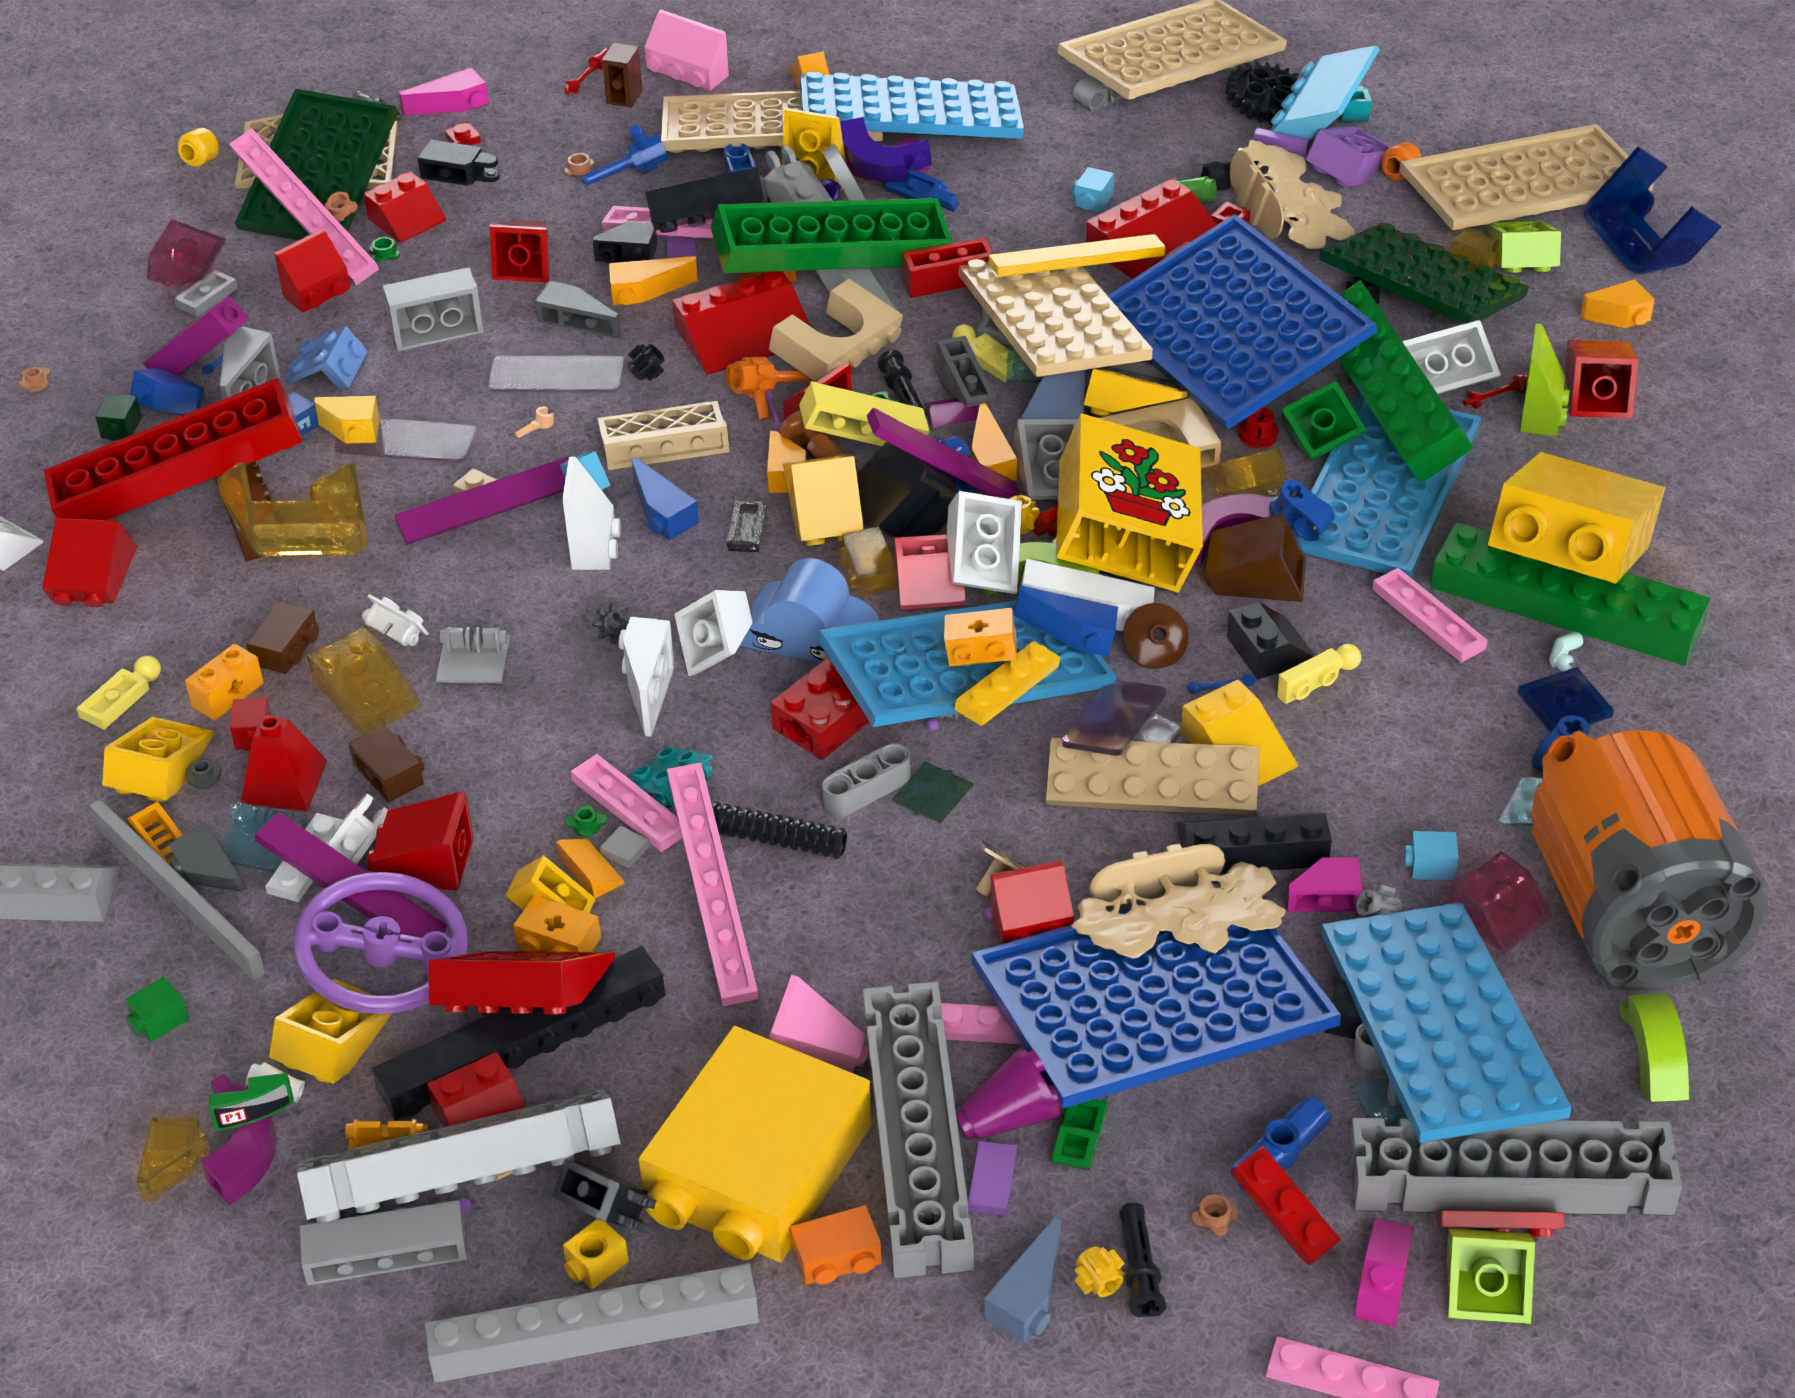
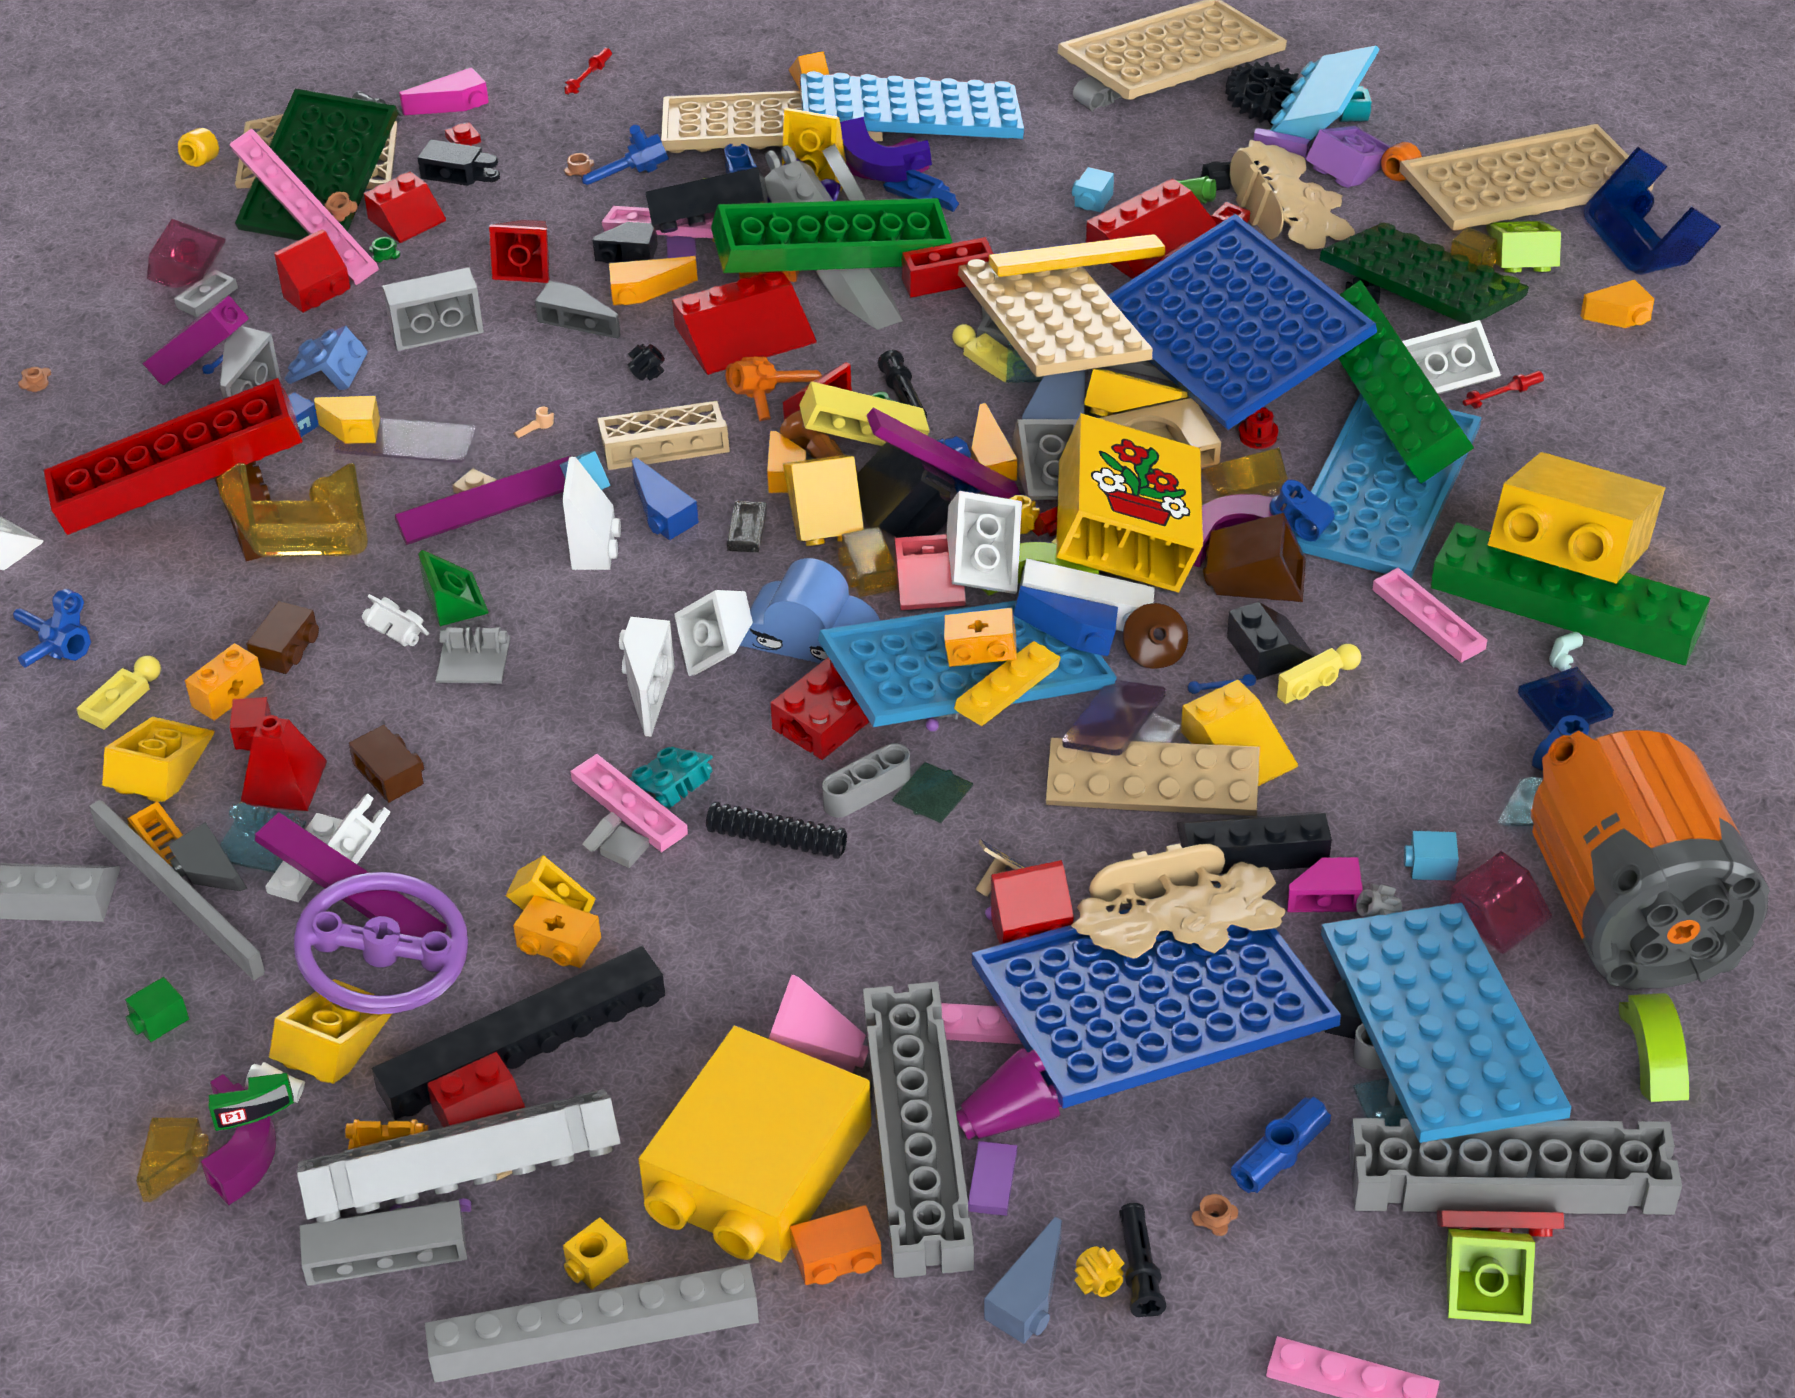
red slope [42,518,137,607] -> none
dark green brick [95,394,142,441] -> none
blue slope [130,368,204,415] -> none
dark grey plate [186,759,221,789] -> none
clear yellow slope [307,626,422,735] -> none
red slope [367,792,474,891] -> none
red slope [428,951,615,1014] -> none
piece [488,356,624,392] -> none
black hinge [552,1159,657,1233] -> none
light orange slope [556,839,625,898] -> none
green plate [565,804,607,837] -> none
black gear [592,603,629,644] -> none
reddish brown brick [602,43,643,108] -> none
bright pink slope [644,10,729,91] -> none
bright pink plate [667,763,759,1007] -> none
medium lavender hinge [766,392,782,433] -> none
tan arch [769,279,903,381] -> none
magenta slope [924,398,990,427] -> none
dark grey slope [934,336,996,407] -> none
green slope [1052,1100,1108,1171] -> none
red plate [1230,1146,1341,1266] -> none
green slope [1281,381,1367,461] -> none
dark pink slope [1355,1218,1414,1327] -> none
lime slope [1520,323,1570,436] -> none
red slope [1565,340,1639,419] -> none
none -> blue piece [13,589,91,668]
none -> green slope [418,550,489,626]
none -> light grey tile [582,812,622,852]

